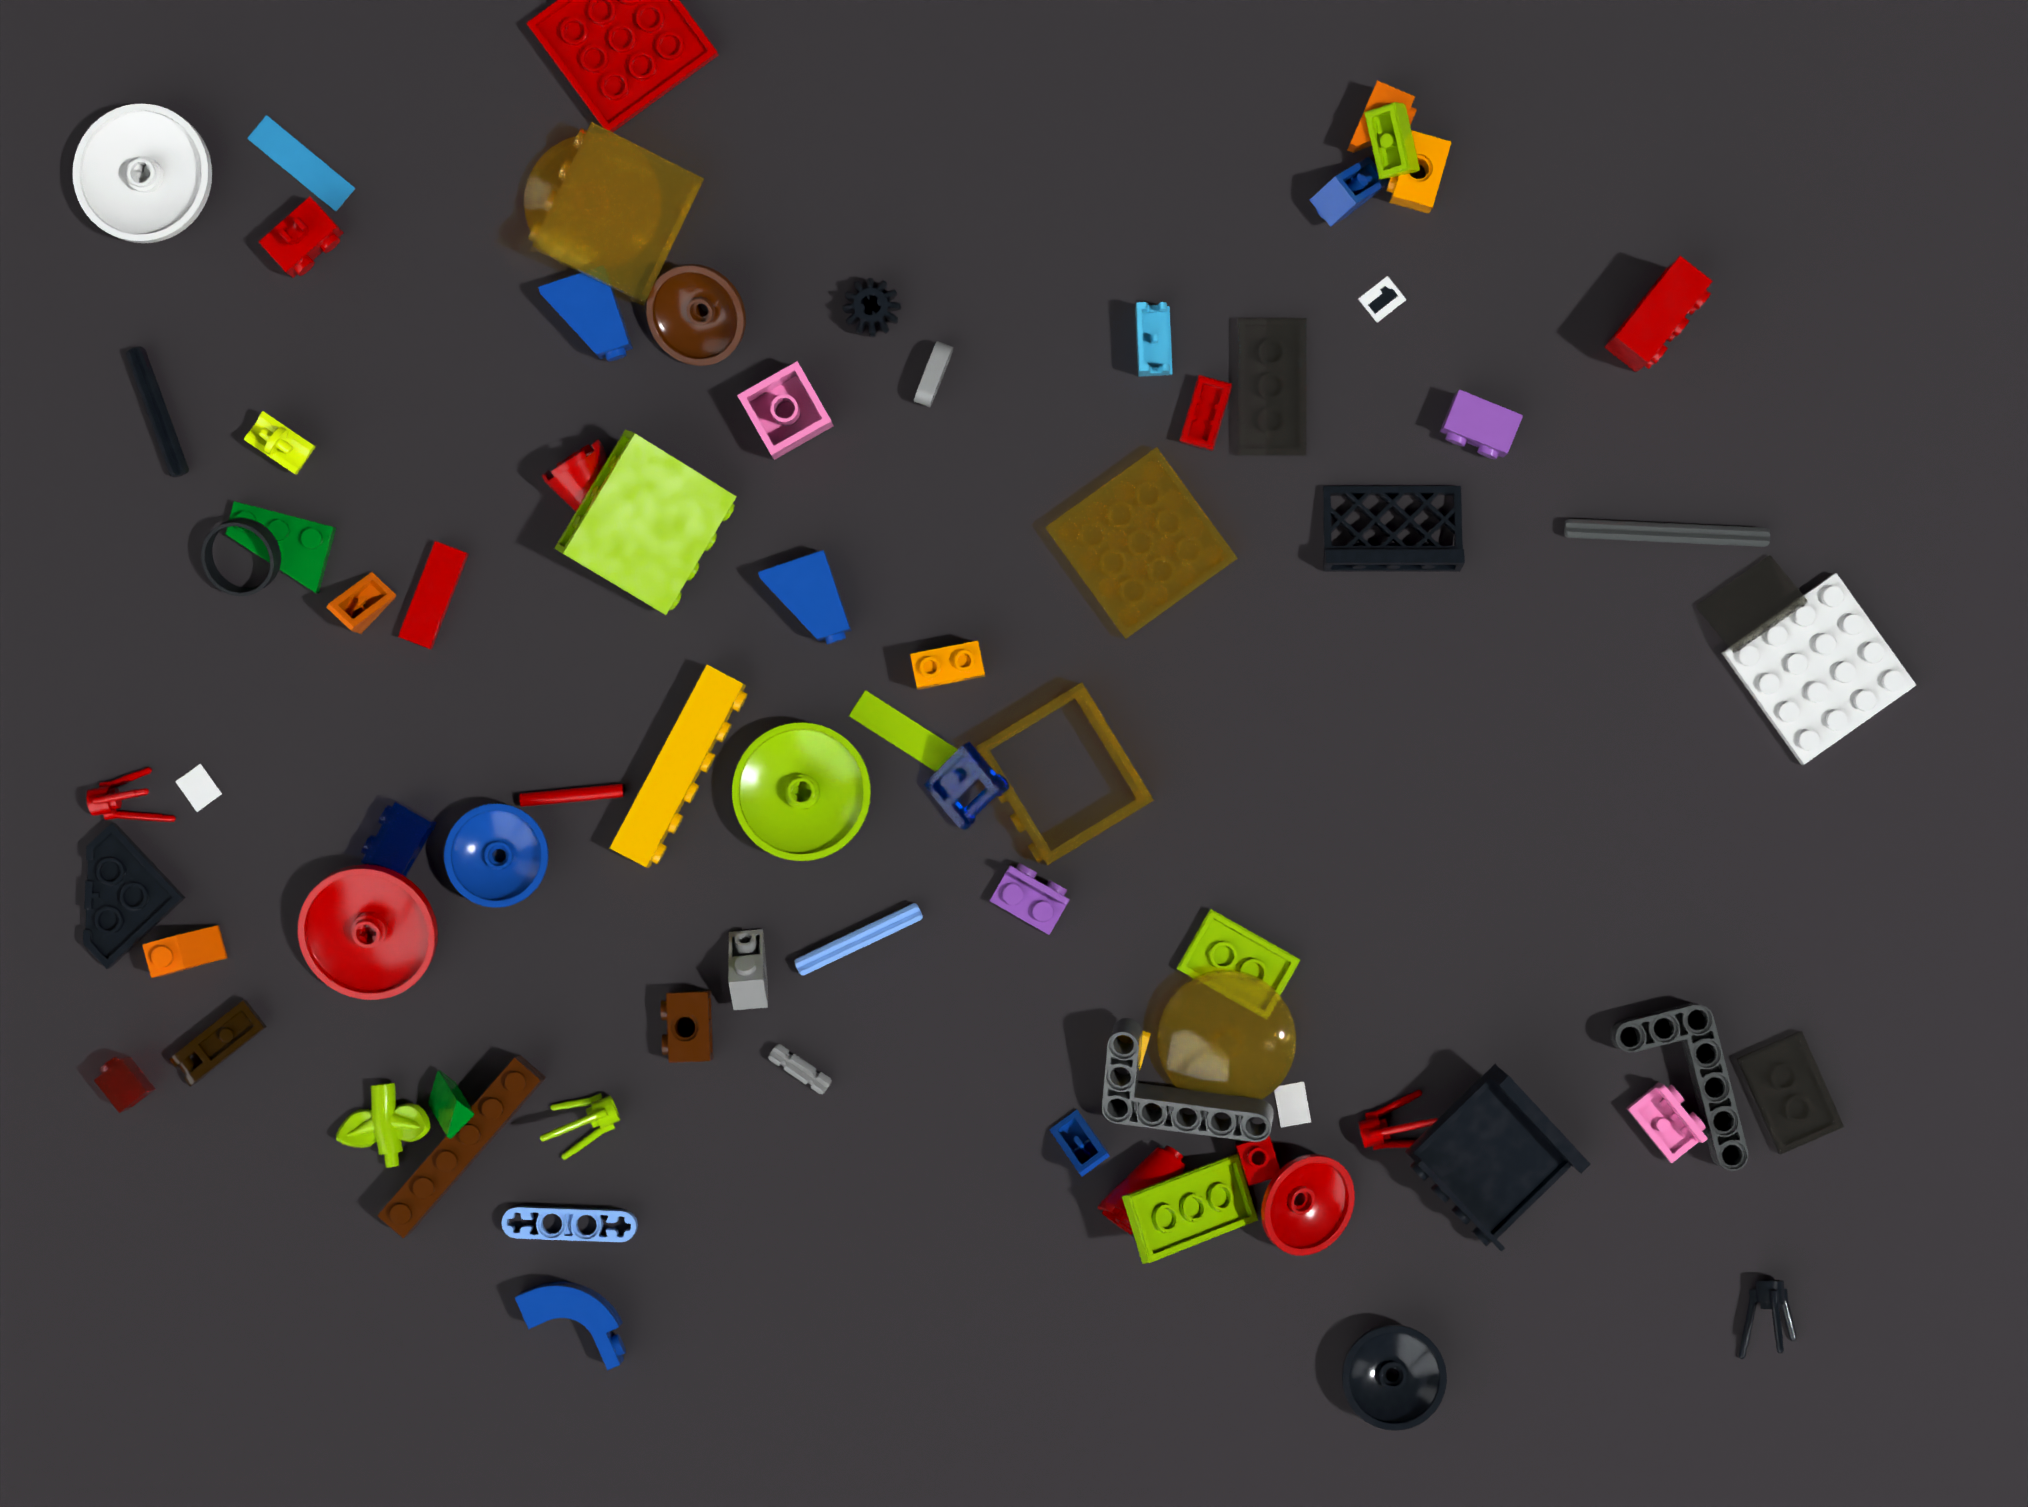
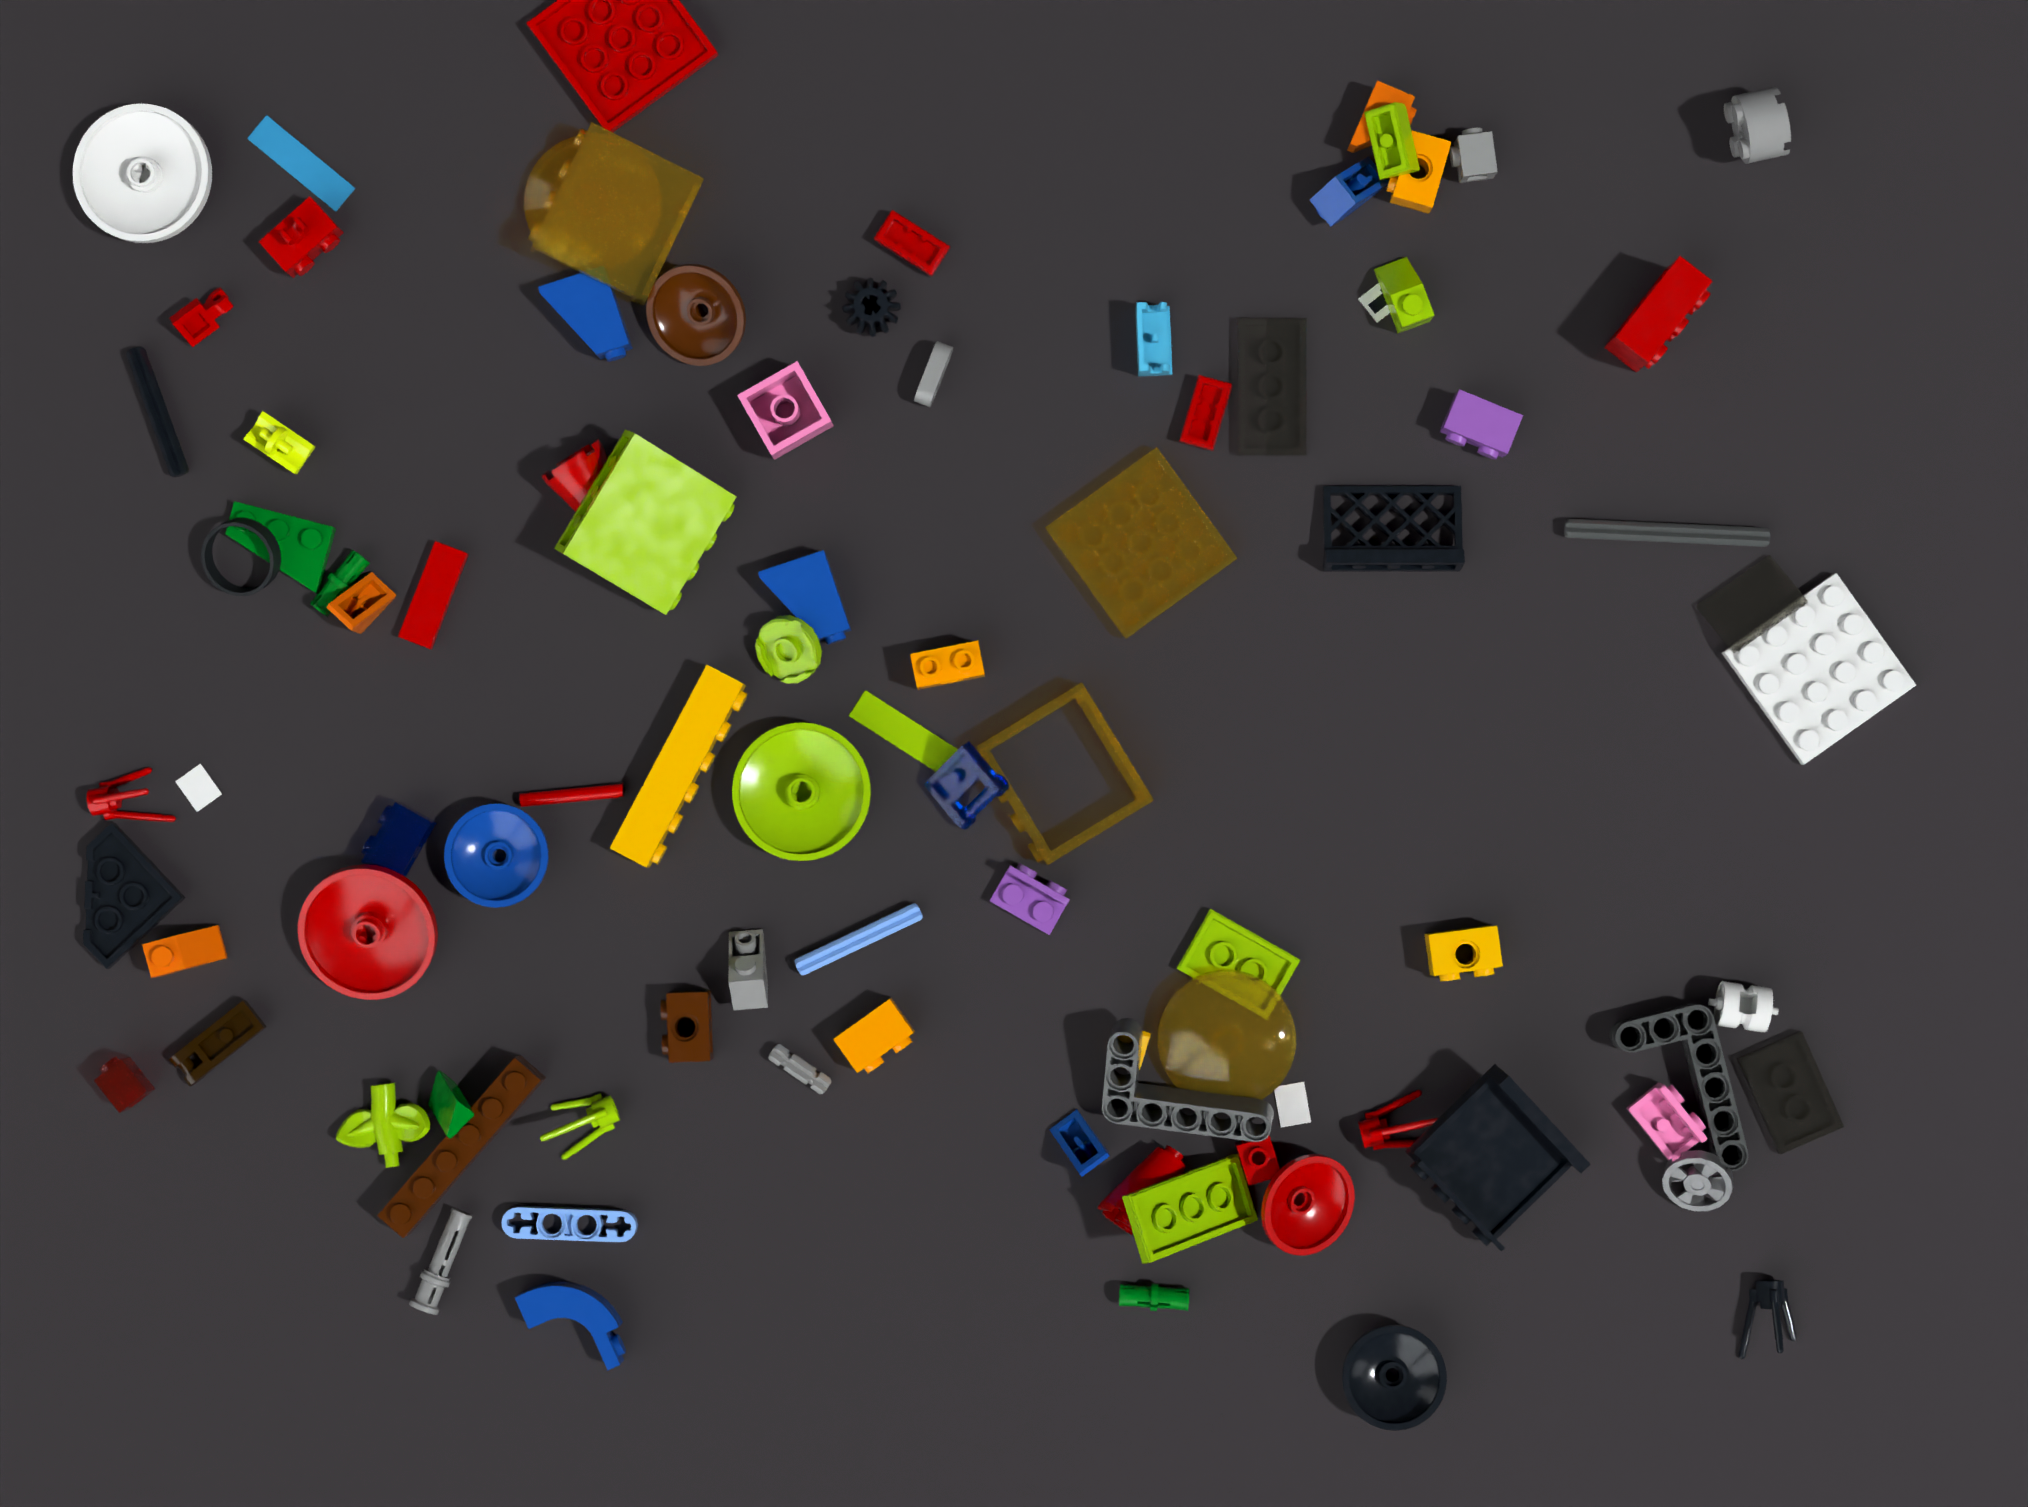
none -> red plate [169,287,234,347]
none -> green pin [310,549,370,617]
none -> light grey pin [409,1208,472,1315]
none -> lime tile [755,615,822,684]
none -> light orange brick [833,998,915,1073]
none -> red plate [874,210,950,277]
none -> green pin [1119,1283,1189,1311]
none -> lime slope [1374,257,1435,333]
none -> yellow brick [1424,925,1503,982]
none -> light grey brick [1449,128,1498,183]
none -> flat silver piece [1662,1150,1733,1211]
none -> white wheel [1708,981,1779,1033]
none -> light grey brick [1724,87,1791,164]

